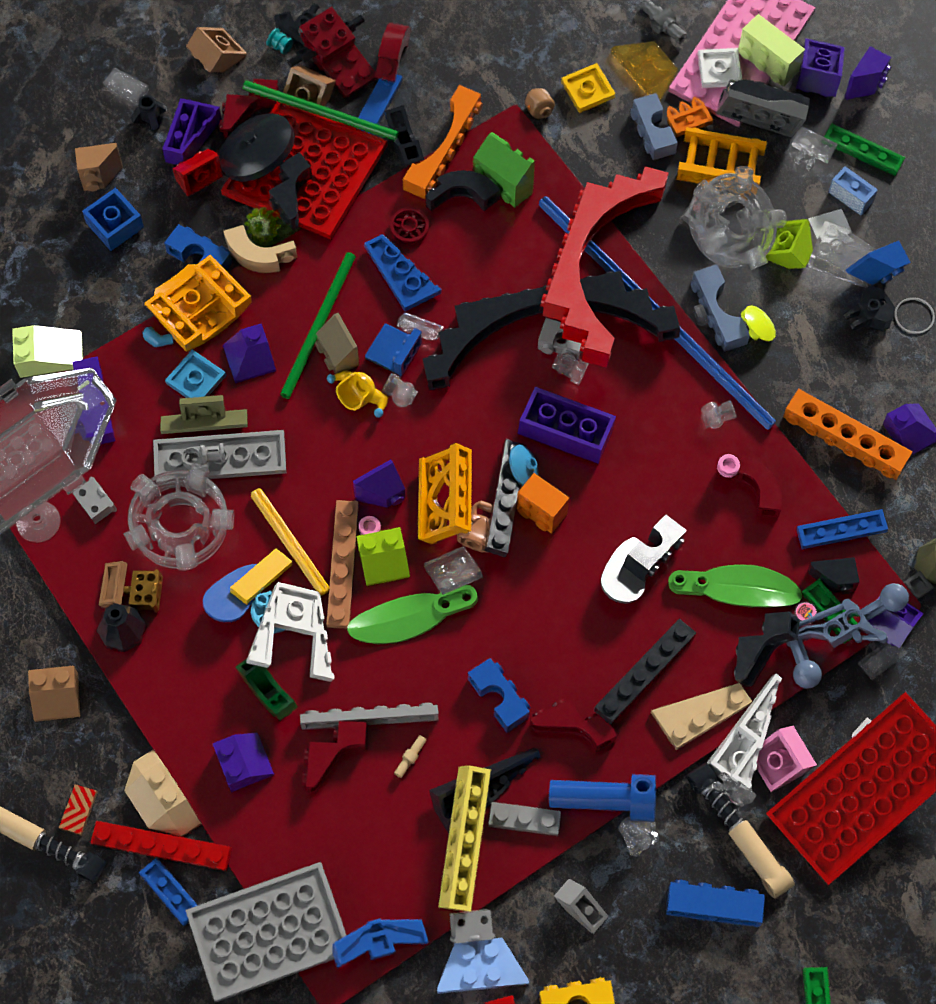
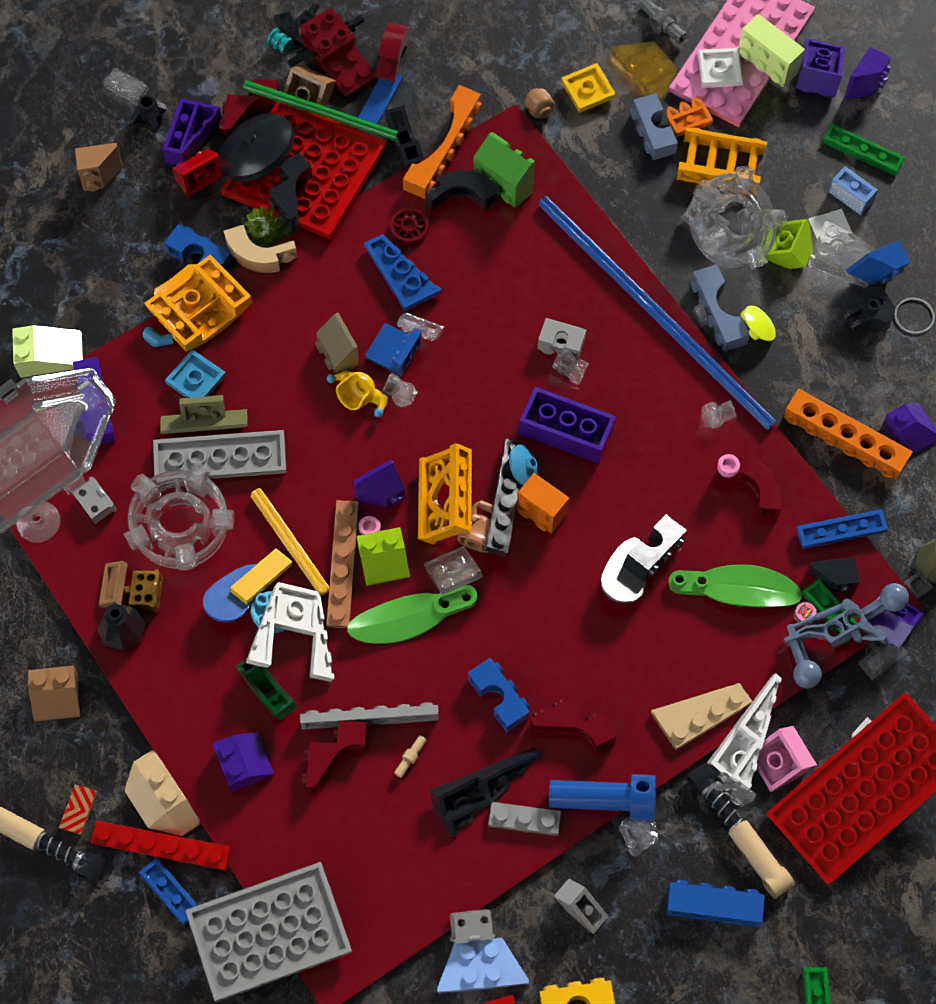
blue brick [82,188,144,251] -> none
light grey connector [182,443,225,469] -> none
medium nougat slope [186,27,247,73] -> none
dark purple slope [223,324,276,383] -> none
green piece [280,252,356,399] -> none
blue plate [332,919,429,968] -> none
black arch [423,271,680,390] -> none
light yellow brick [439,766,491,911] -> none
arch [540,167,669,368] -> none
black plate [594,619,696,725] -> none
dark grey piece [716,79,810,137] -> none
black arch [734,612,800,687] -> none
clear hinge [791,126,838,170] -> none

